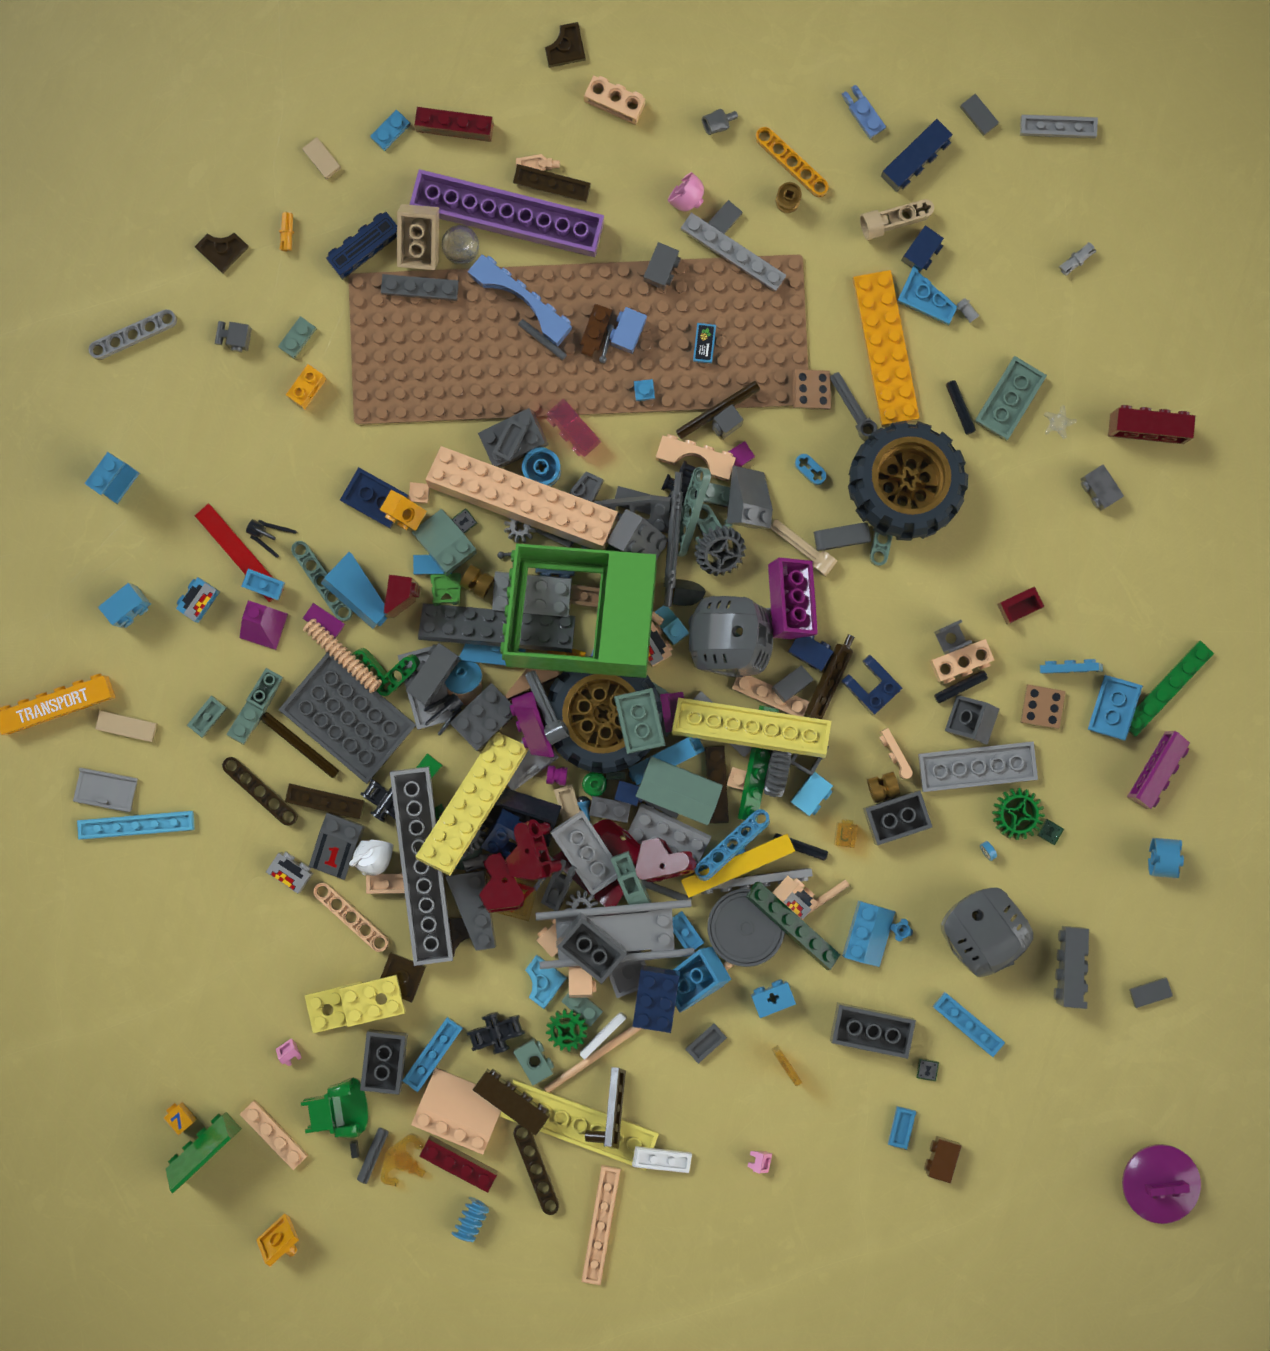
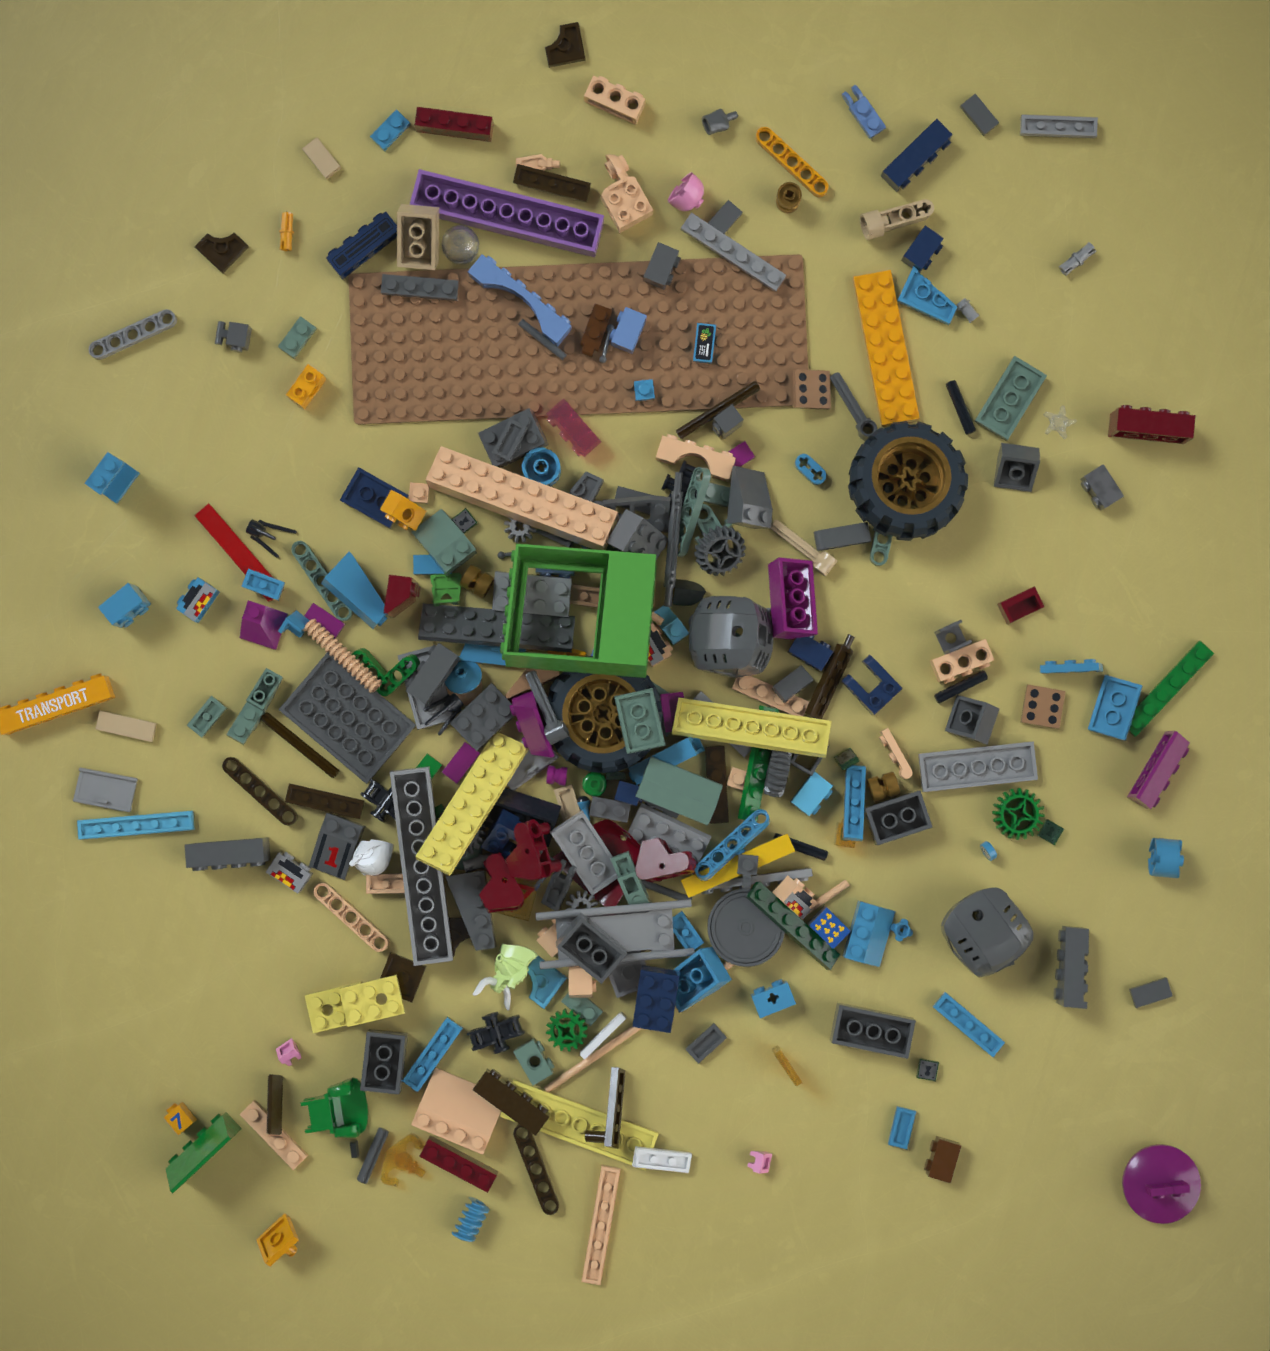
none -> dark grey brick [185,837,271,871]
none -> dark brown slope [266,1074,283,1135]
none -> dark azure panel [278,610,310,638]
none -> magenta tile [442,742,480,784]
none -> yellowish green helmet [473,943,538,1011]
none -> light nougat brick [601,154,653,233]
none -> dark grey plate [737,854,758,889]
none -> blue piece [807,906,850,949]
none -> tile [834,748,859,770]
none -> dark azure plate [843,765,866,841]
none -> dark grey slope [994,443,1040,492]

